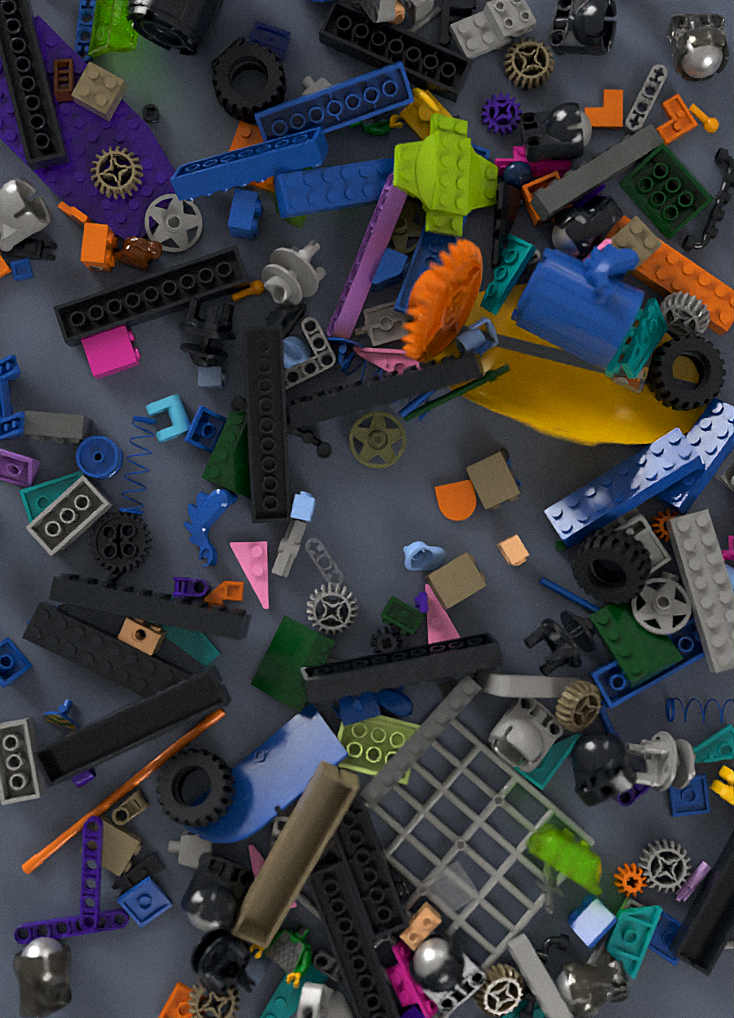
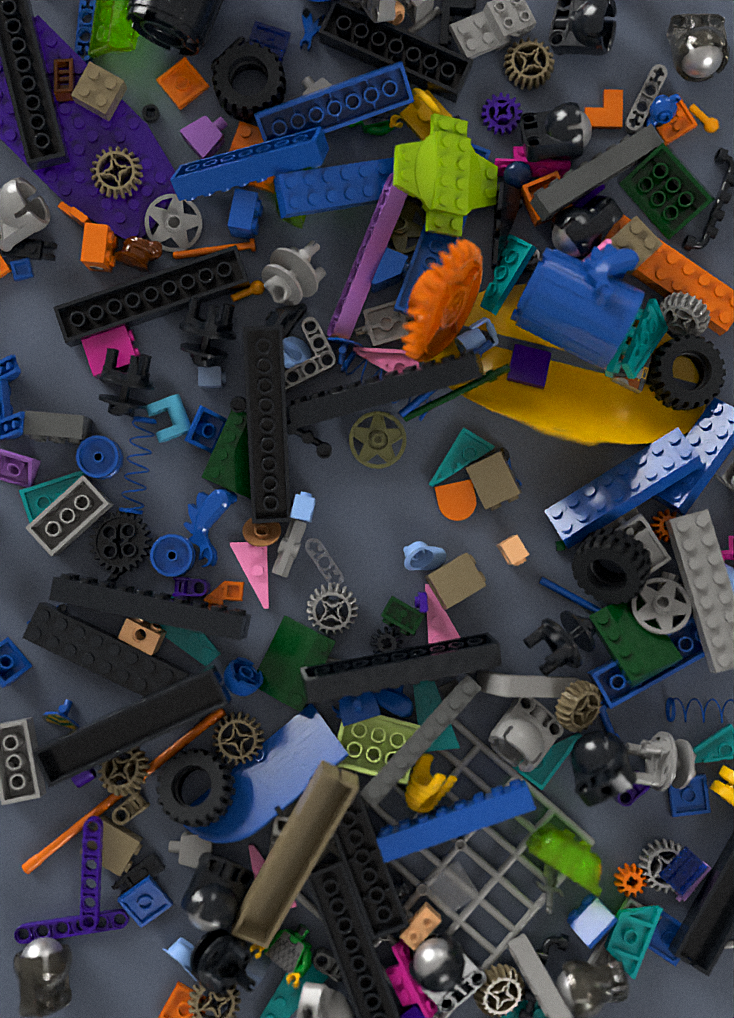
none -> black piece [97,348,156,417]
none -> dark tan gear [97,746,151,796]
none -> blue wheel [150,534,196,577]
none -> orange tile [156,57,209,110]
none -> light blue piece [162,937,197,981]
none -> orange bar [173,238,256,259]
none -> medium lavender torso [180,116,228,159]
none -> dark tan gear [212,711,265,765]
none -> blue cylinder [223,657,263,697]
none -> medium nougat dish [242,518,281,547]
none -> blue piece [300,8,327,52]
none -> blue brick [376,779,536,863]
none -> yellow hair [404,753,458,813]
none -> teal wing [413,680,460,752]
none -> teal wing [428,427,495,487]
none -> dark purple tile [506,344,552,389]
none -> blue piece [646,94,681,128]
none -> clear blue plate [659,846,708,897]

